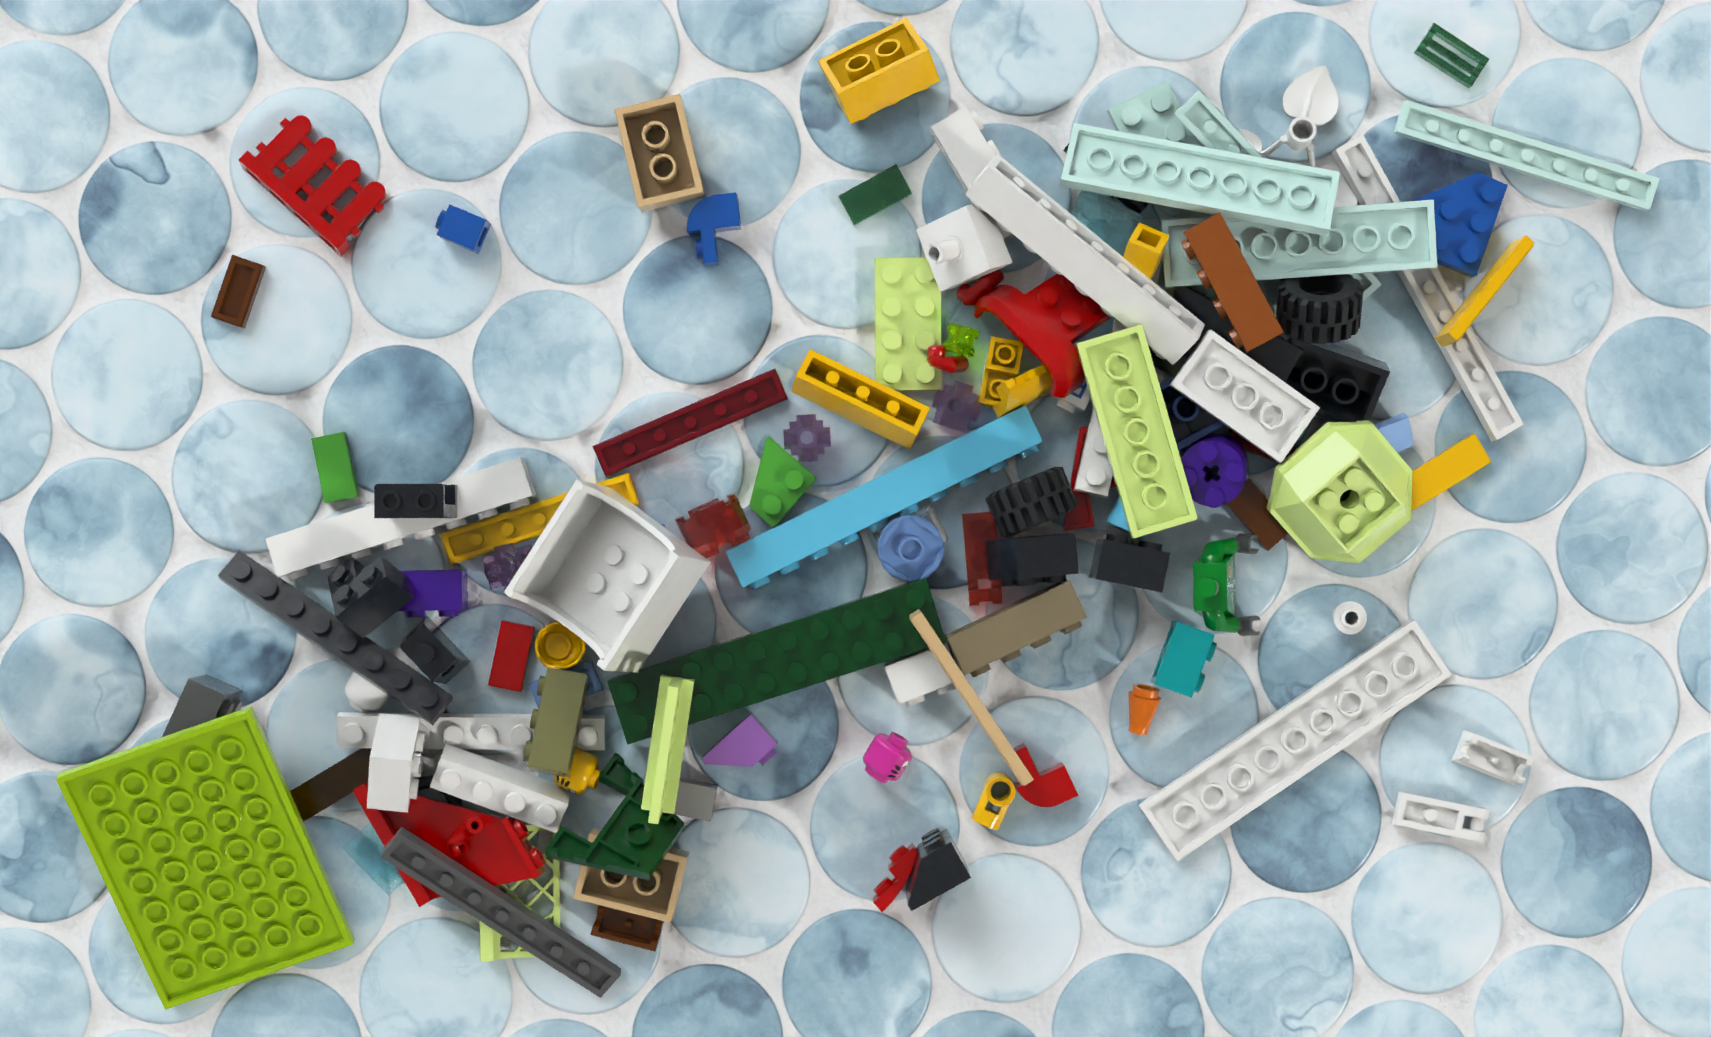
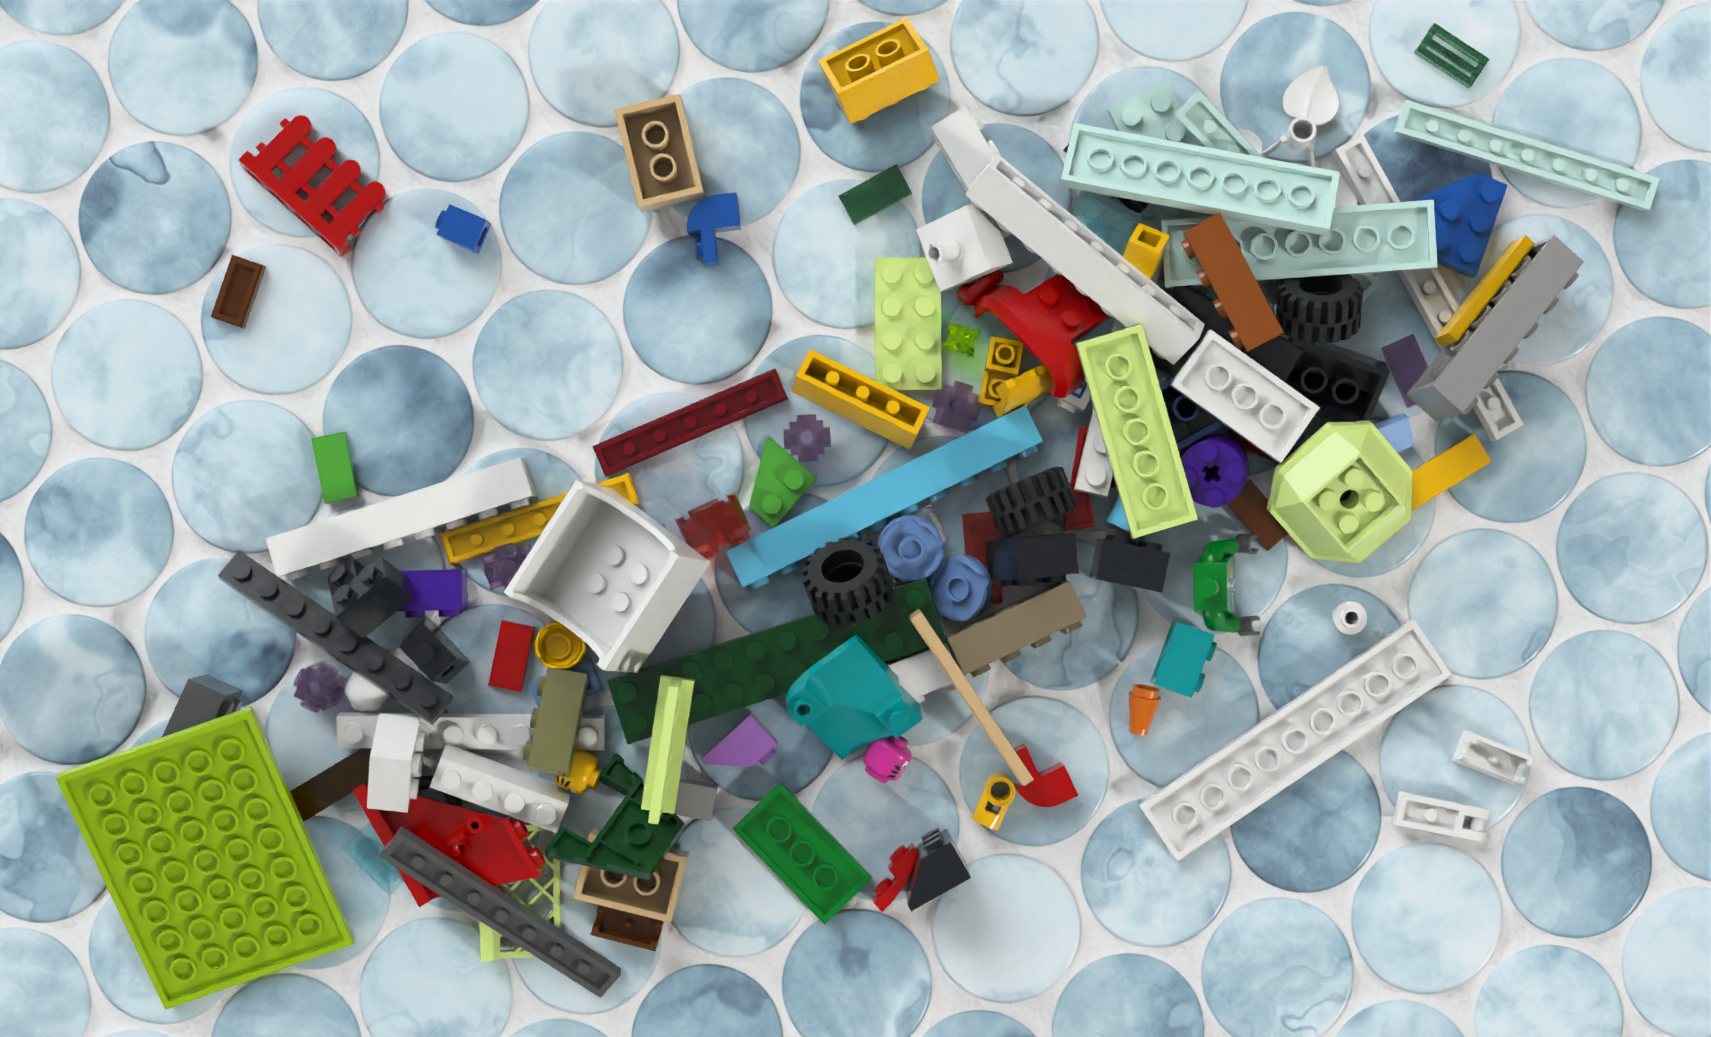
black panel [374,484,457,518] -> none
red arm [926,345,969,373] -> none
none -> clear purple brick [293,662,346,713]
none -> green plate [732,782,872,925]
none -> teal slope [786,634,923,760]
none -> black tyre [802,537,893,627]
none -> medium blue tile [929,555,992,621]
none -> clear purple tile [1381,334,1428,408]
none -> light grey brick [1406,235,1584,421]

